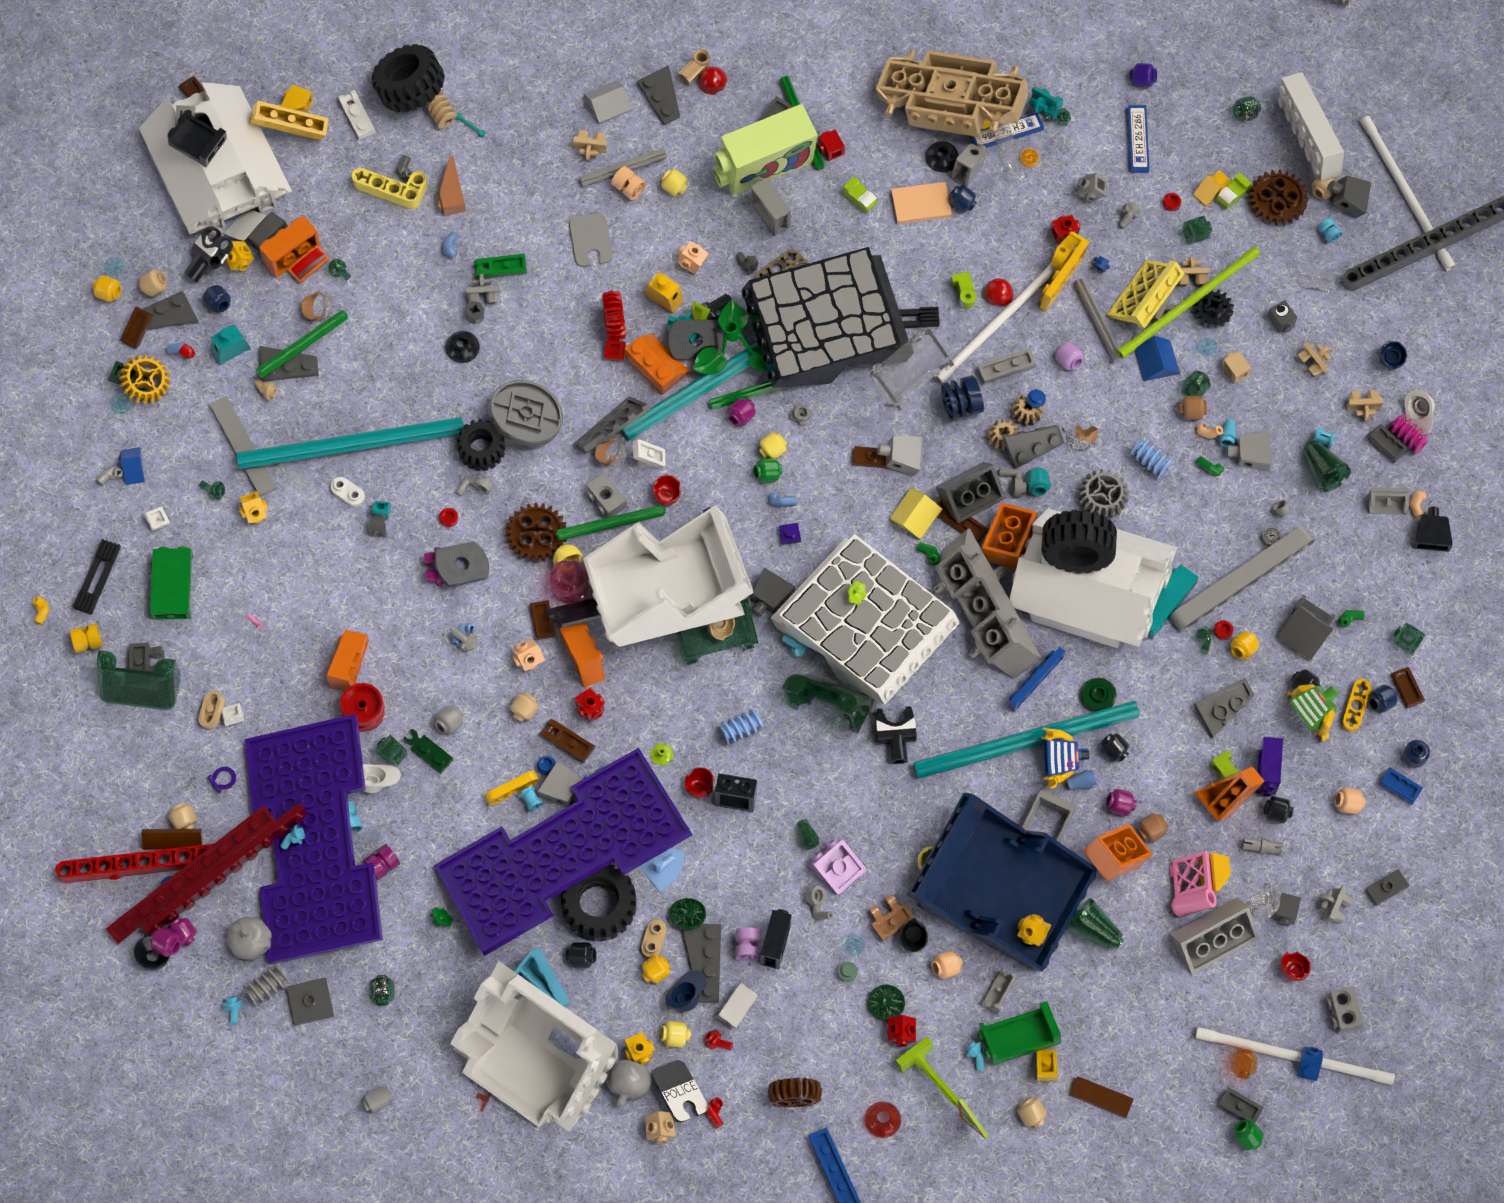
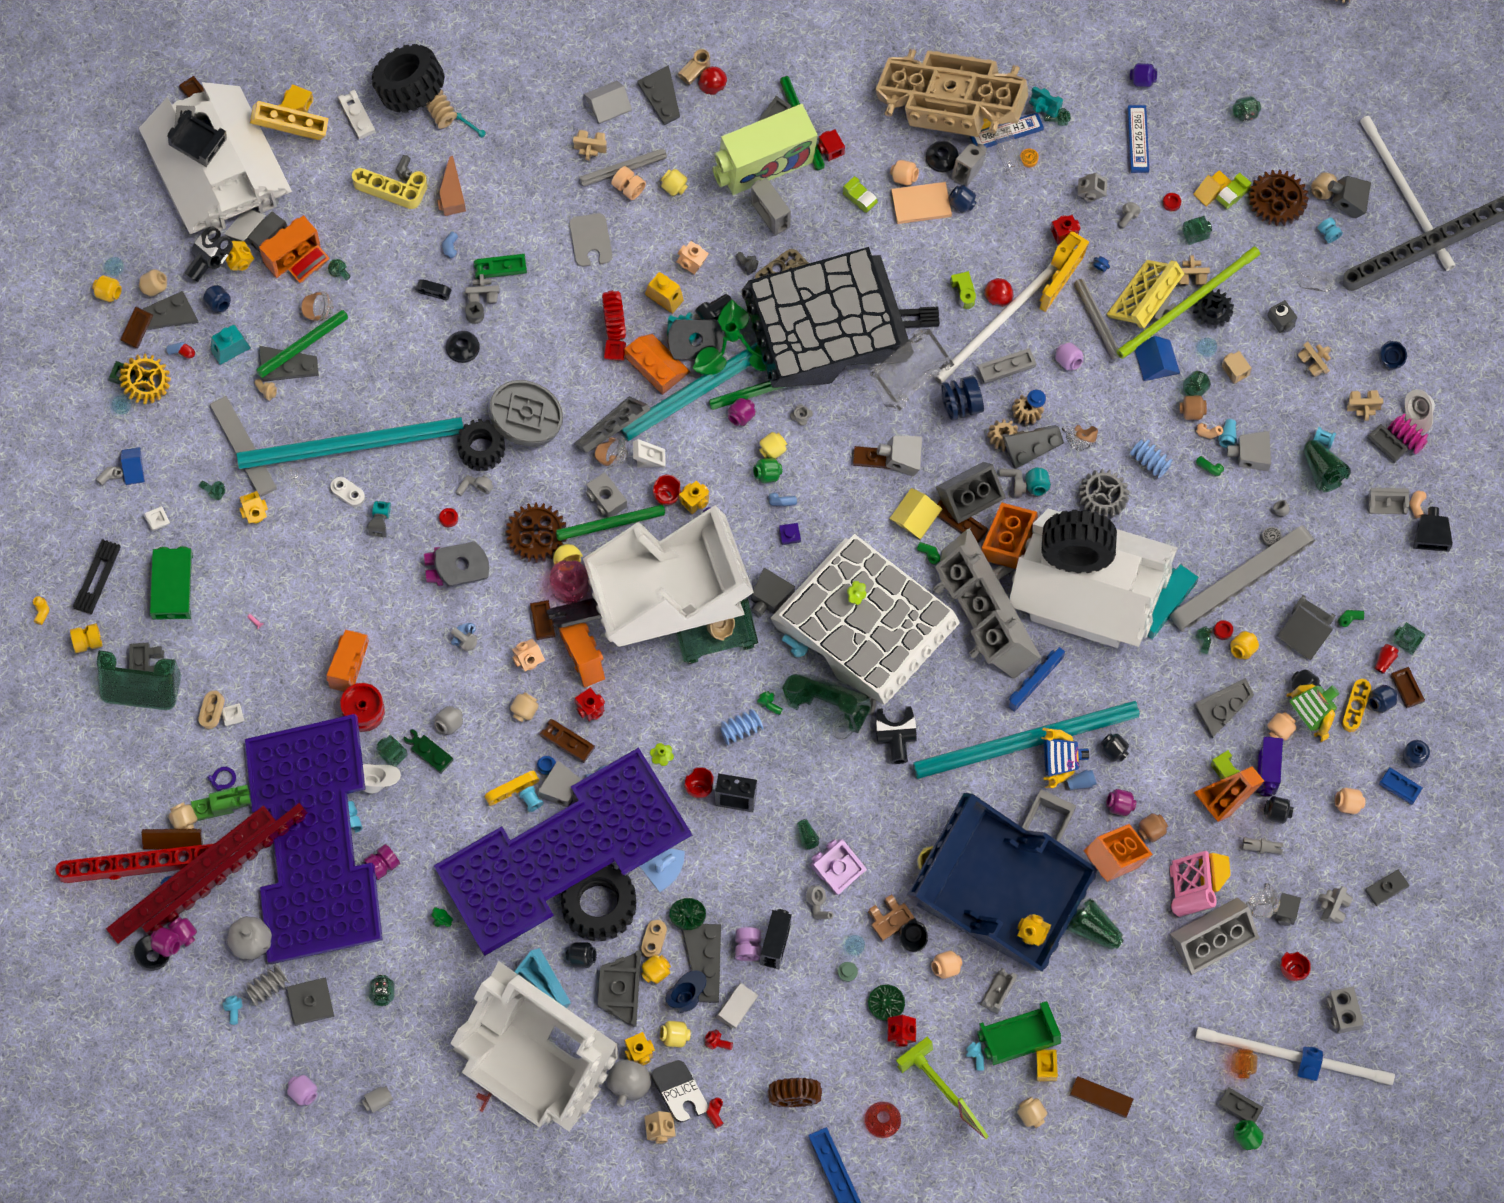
medium azure plate [280,825,305,849] -> none
lime tile [691,301,711,320] -> none
dark green wheel [1080,677,1117,712] -> none
white brick [1278,72,1344,181] -> none
none -> bright green plate [191,785,251,821]
none -> lavender head [287,1075,317,1105]
none -> black beam [415,279,452,301]
none -> dark grey wing [598,950,641,1027]
none -> yellow brick [679,480,709,514]
none -> green plate [757,691,783,715]
none -> light nougat head [890,160,919,185]
none -> light nougat head [1267,712,1296,741]
none -> red cone [1374,644,1399,674]

